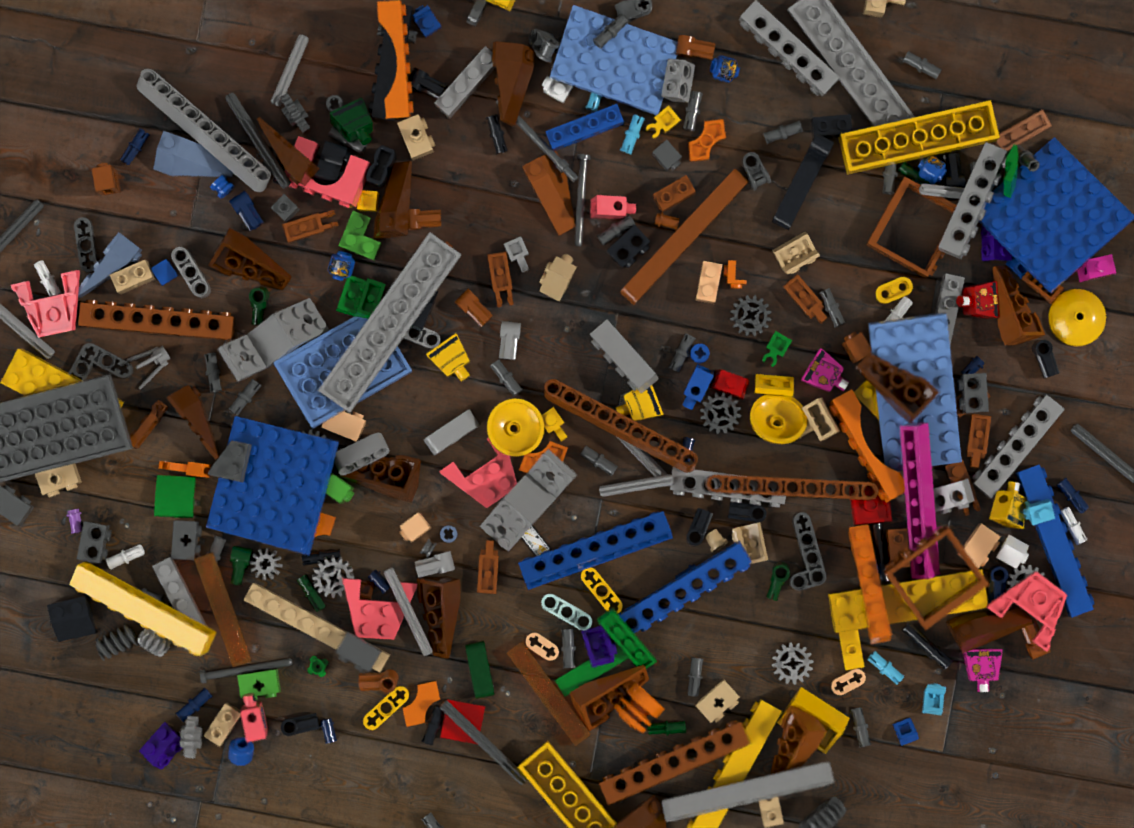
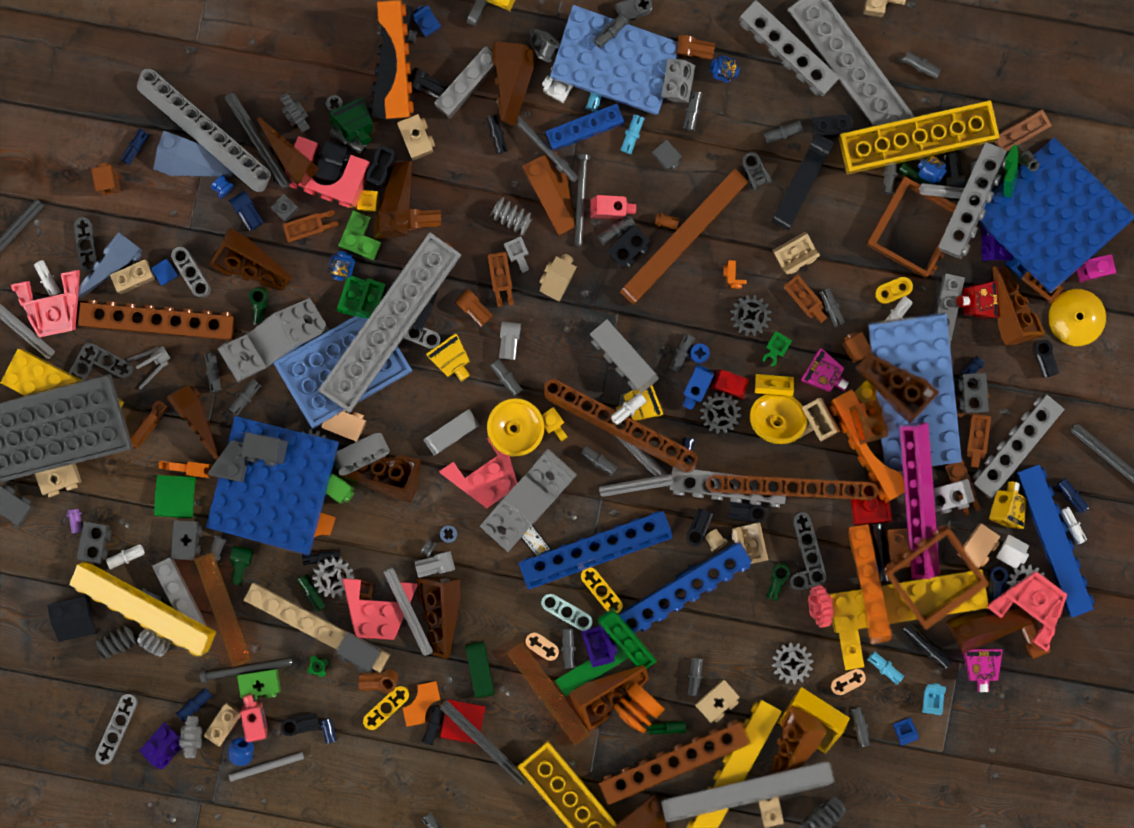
light grey gear [250,548,283,580] -> none
light grey axle [271,34,309,106] -> none
dark blue pin [368,569,390,594] -> none
light nougat brick [400,513,431,542] -> none
dark orange hinge [477,540,499,594] -> none
orange tile [519,441,568,473] -> none
yellow plate [646,106,681,139] -> none
dark orange brick [653,175,696,212] -> none
orange tile [688,119,726,162] -> none
light nougat brick [696,261,722,304] -> none
medium azure bracket [1023,499,1055,525] -> none
none -> light grey beam [95,693,138,764]
none -> light grey bar [229,752,305,782]
none -> dark grey brick [241,432,288,466]
none -> light grey piece [490,197,532,236]
none -> white axle [611,393,646,424]
none -> coral gear [808,585,834,628]
none -> clear orange brick [849,399,888,445]

